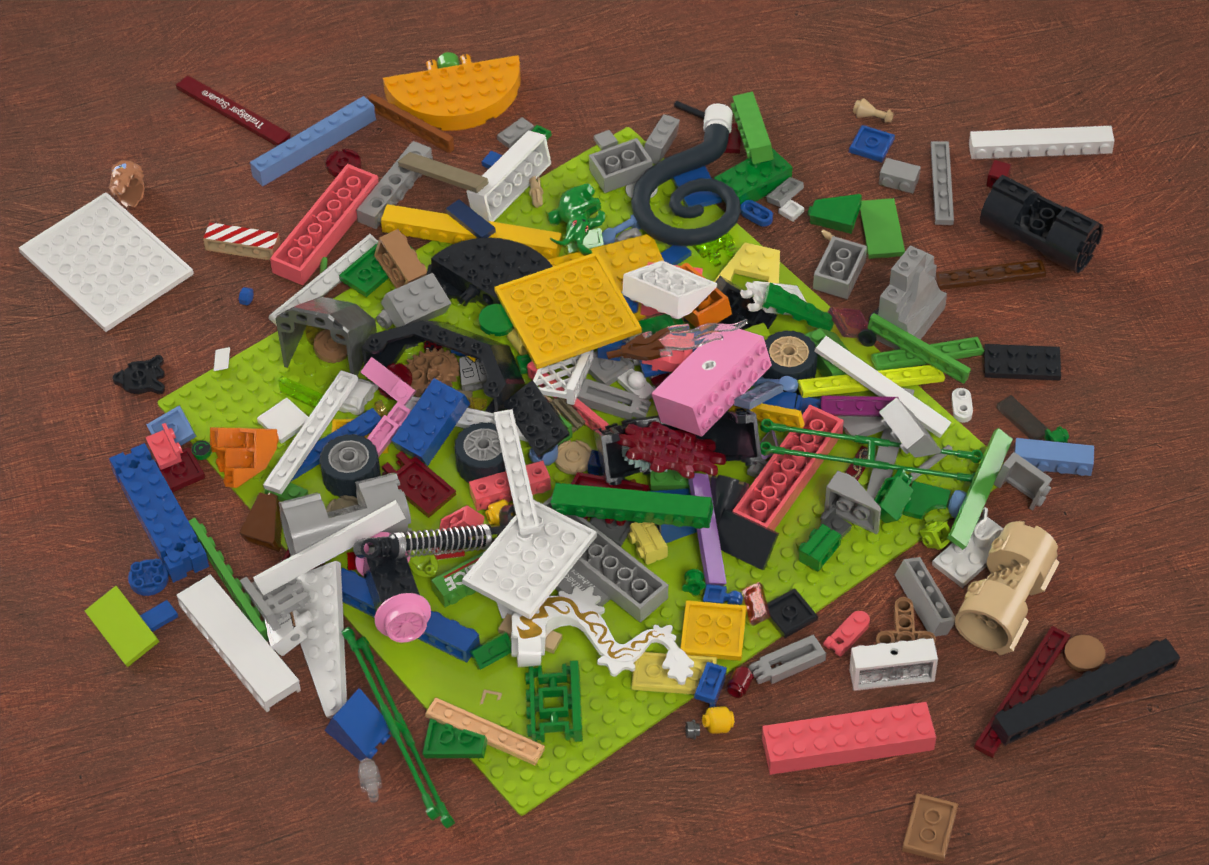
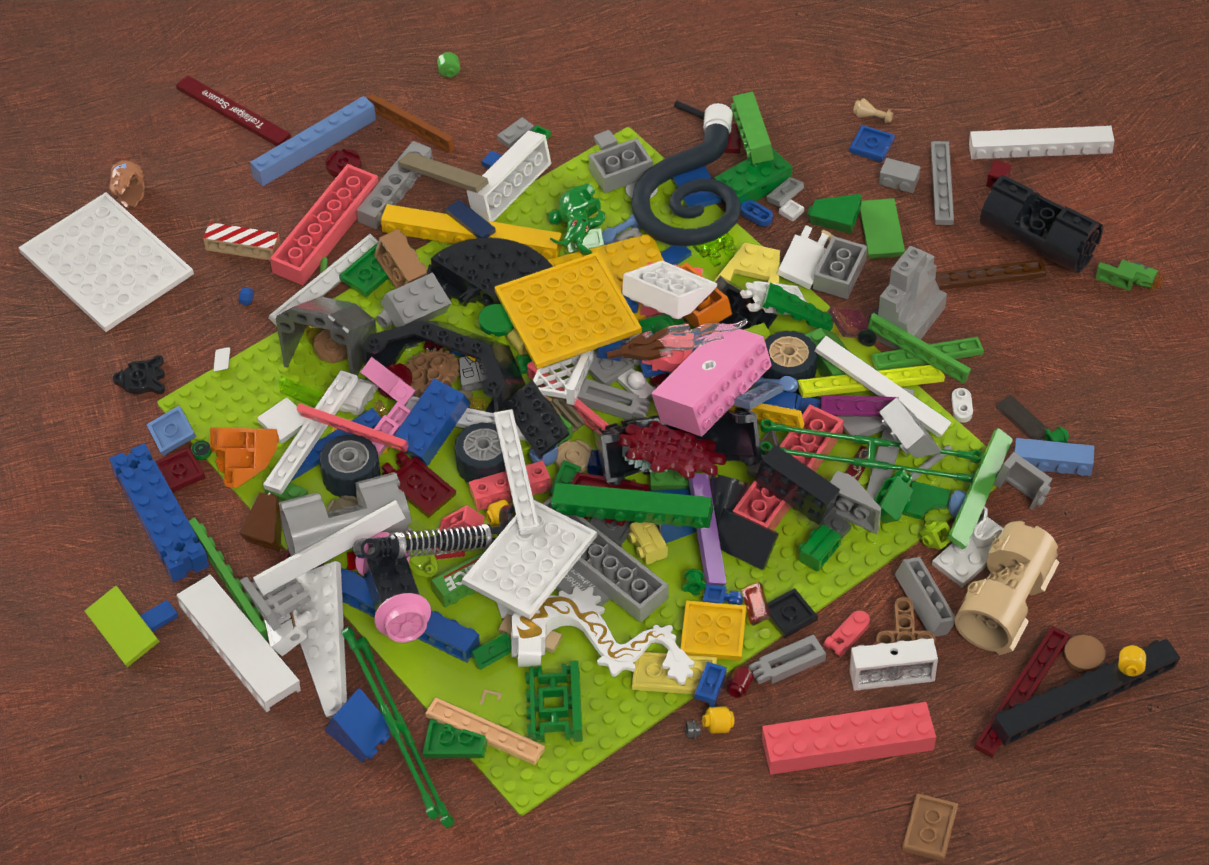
blue tile [128,558,169,596] -> none
coral bracket [145,423,183,470] -> none
clear arm [358,758,382,802] -> none
light orange brick [383,54,521,131] -> none
tan axle [529,176,543,208] -> none
light grey brick [644,114,680,164] -> none
black plate [984,344,1061,381] -> none
none -> coral tile [297,403,409,452]
none -> green plate [549,460,581,496]
none -> black brick [754,445,840,525]
none -> white tile [777,225,829,290]
none -> bright green plate [1096,259,1164,291]
none -> yellow head [1118,645,1146,676]

